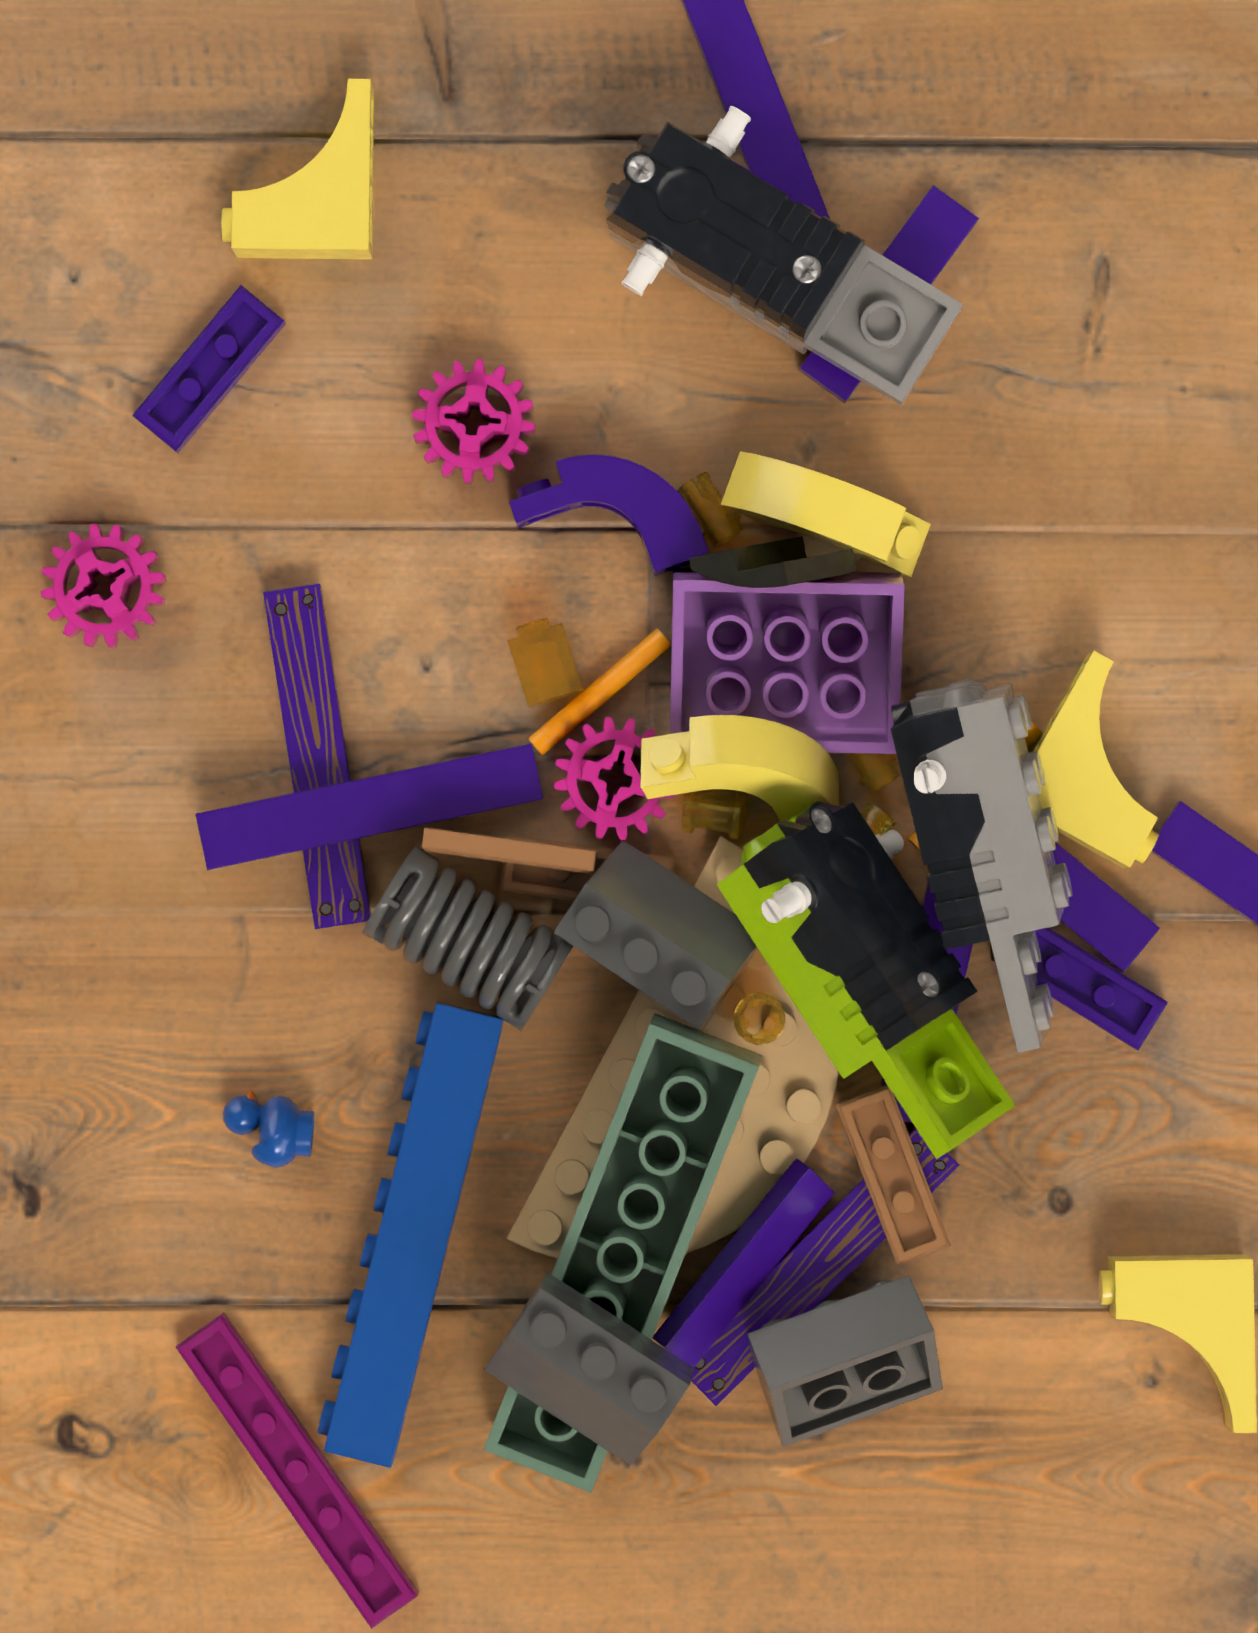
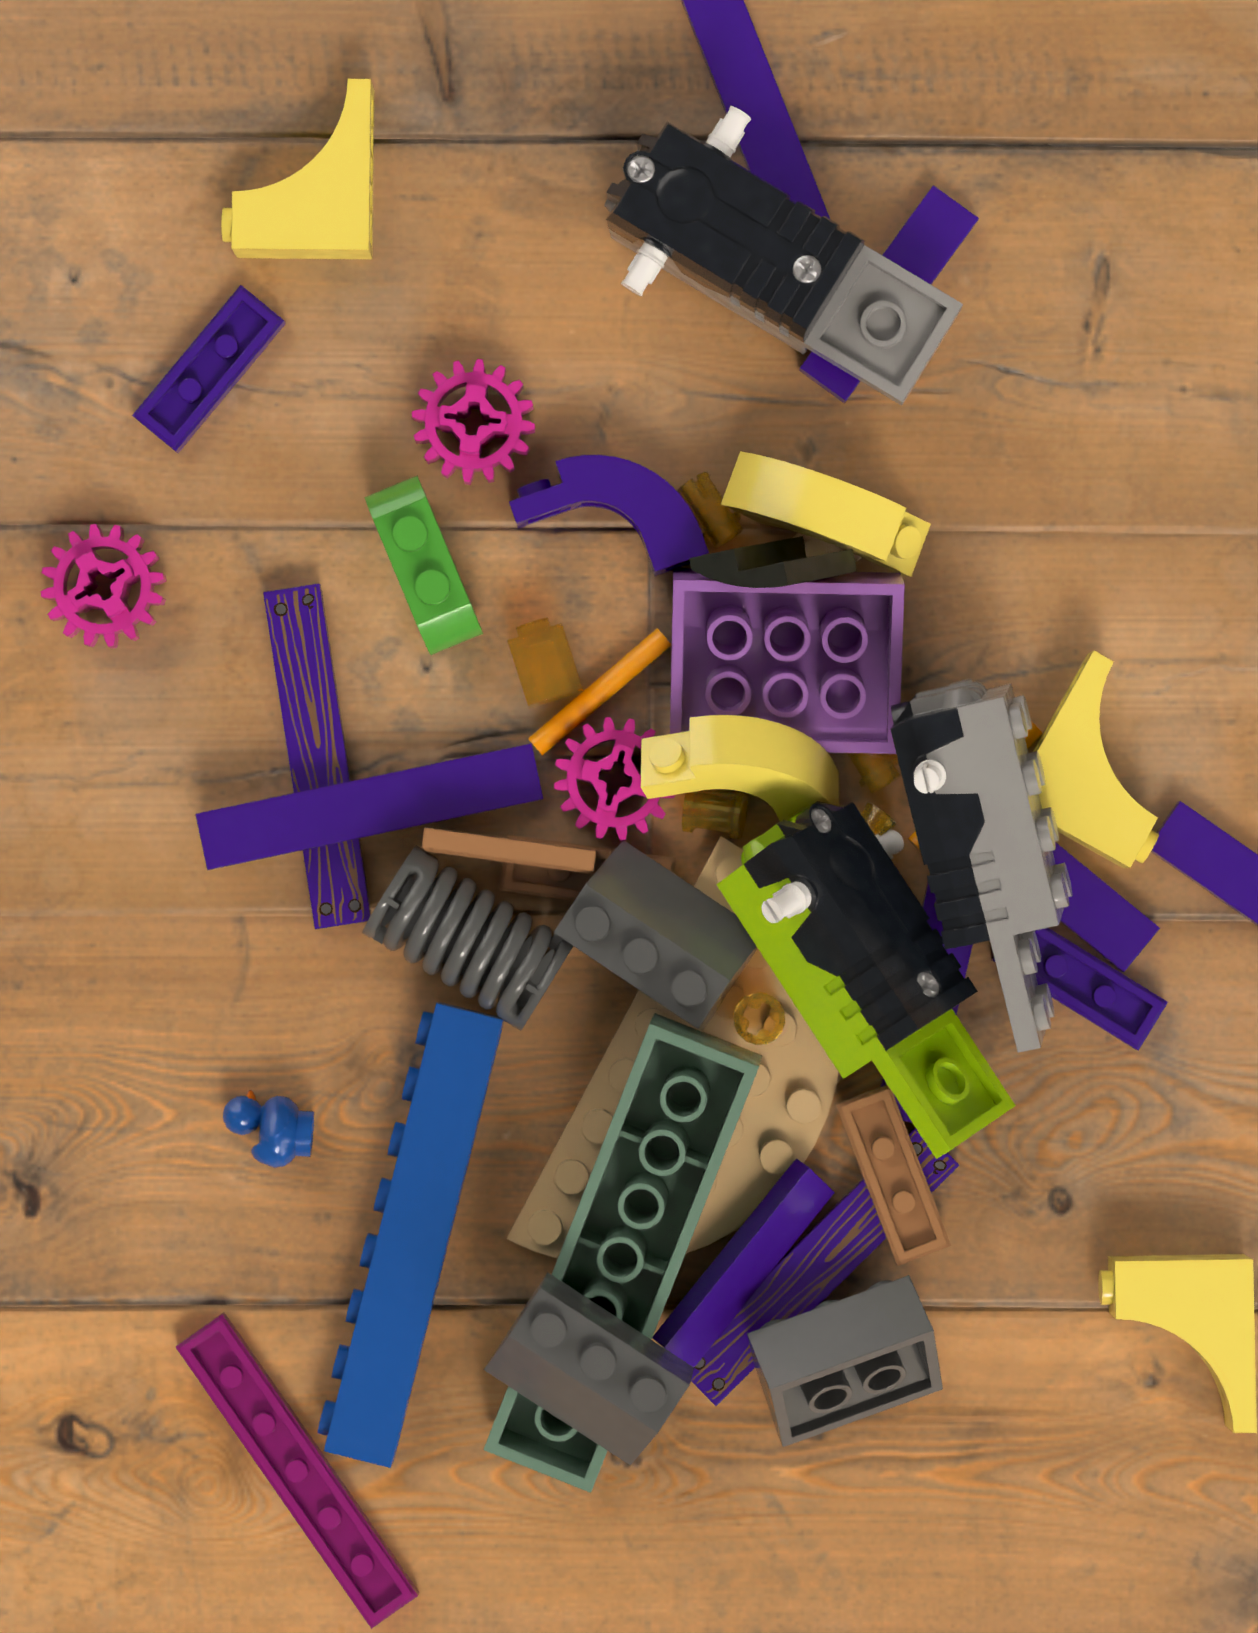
none -> bright green brick [365,475,483,655]

